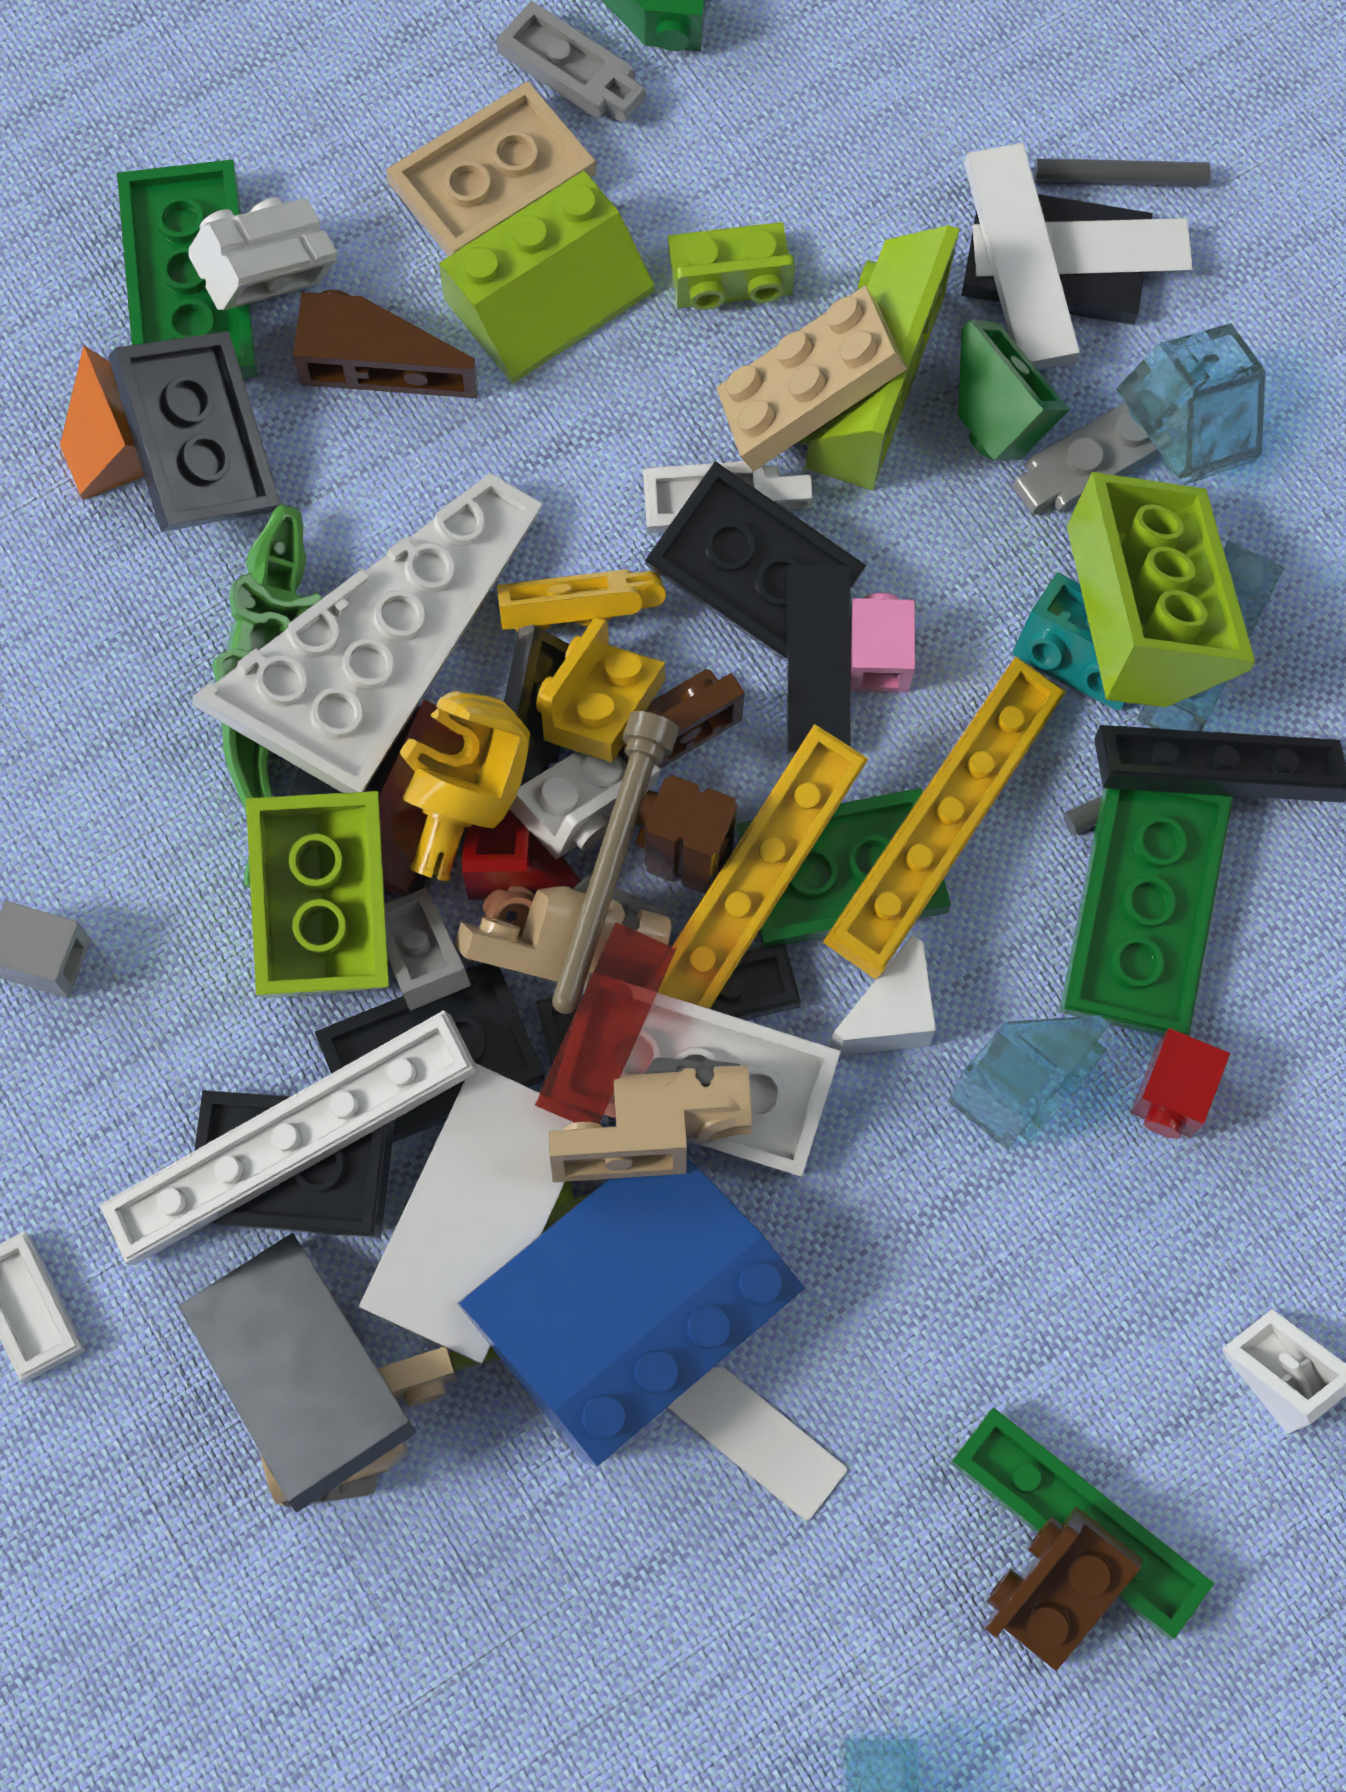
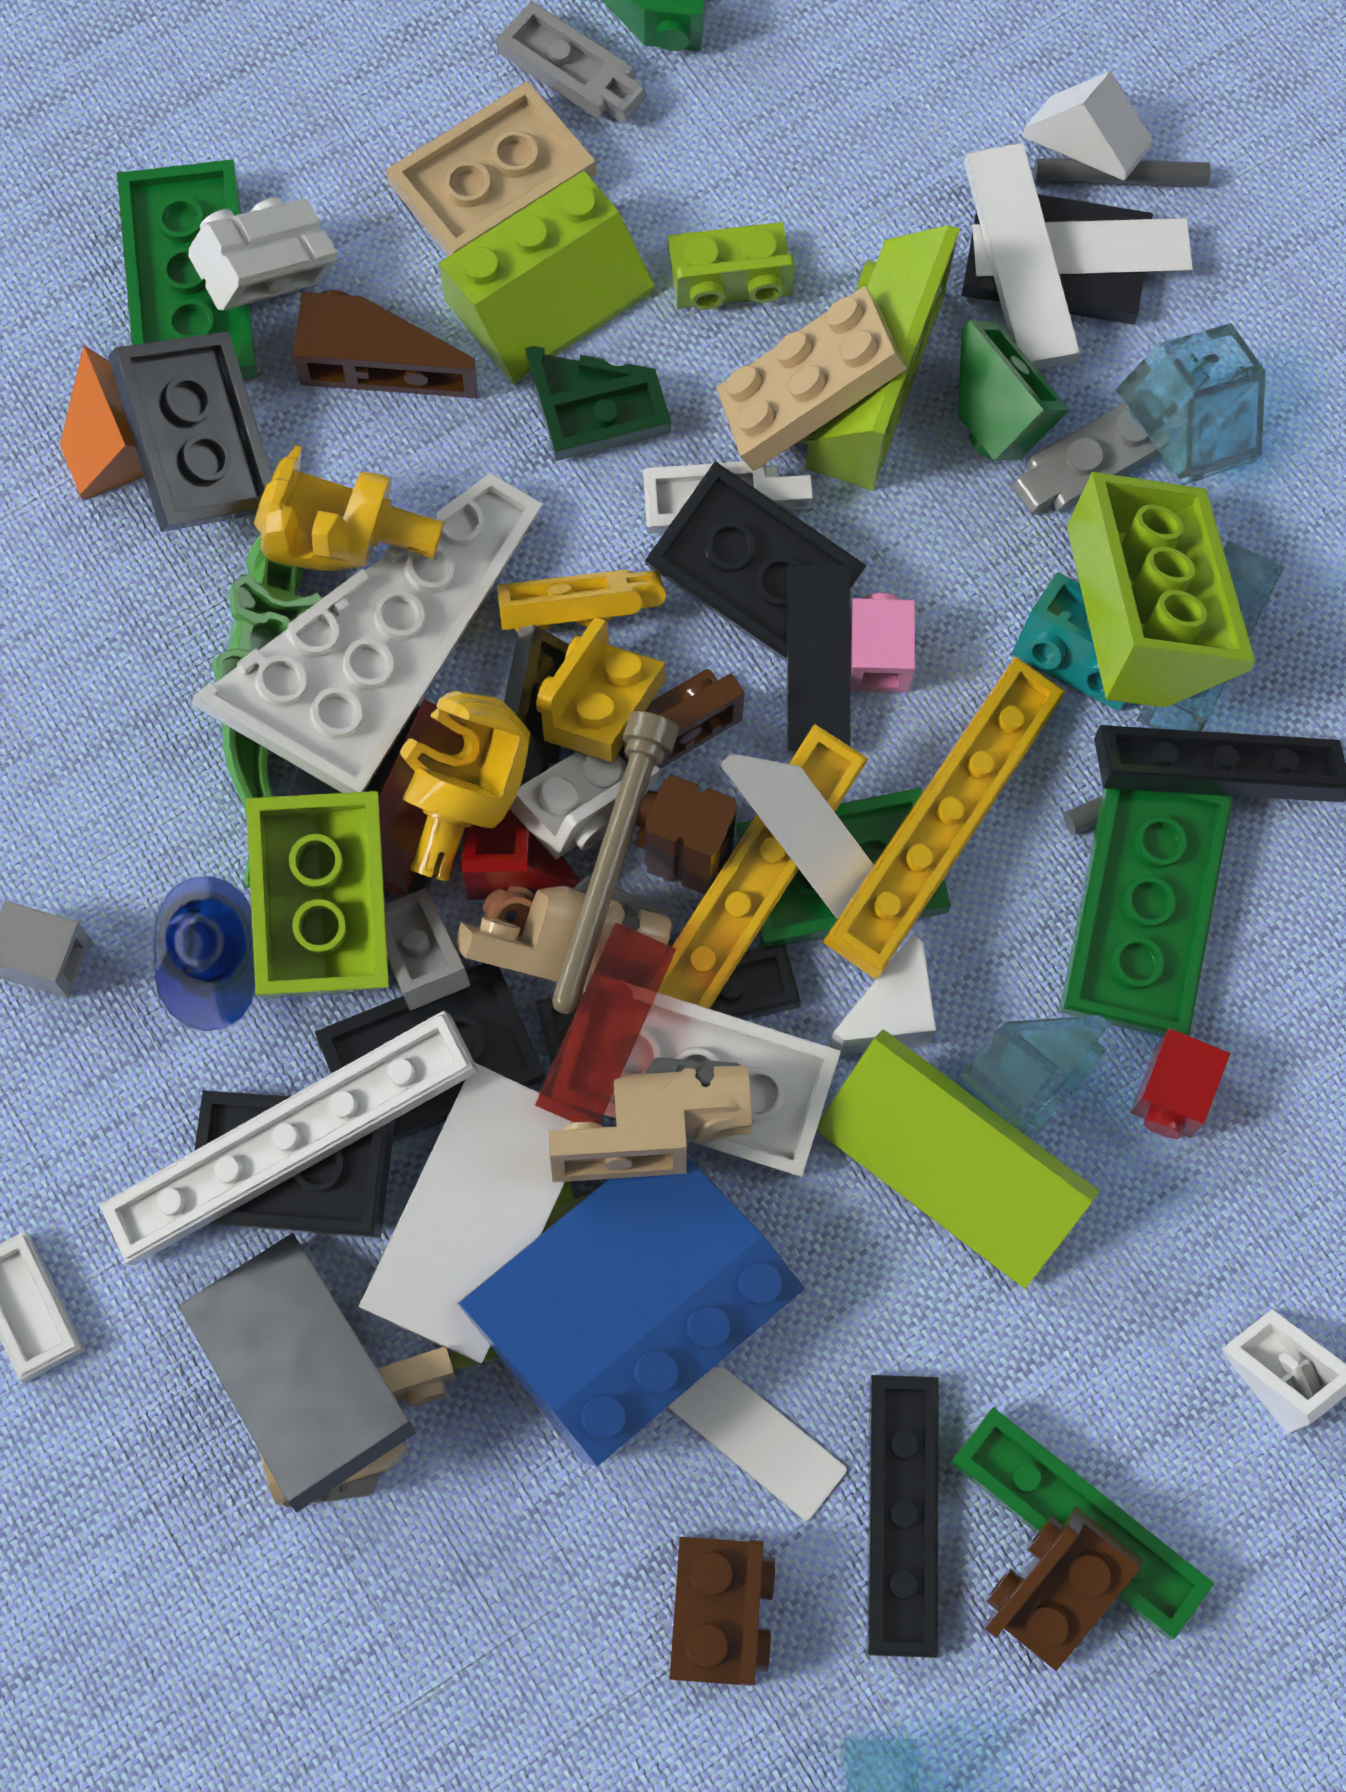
none -> clear blue piece [153,876,255,1031]
none -> yellow piece [254,445,445,571]
none -> dark green wing [525,346,671,461]
none -> reddish brown bracket [669,1536,775,1686]
none -> white sticker [721,754,874,919]
none -> lime tile [816,1029,1100,1289]
none -> black tile [866,1375,939,1658]
none -> white slope [1022,71,1153,181]

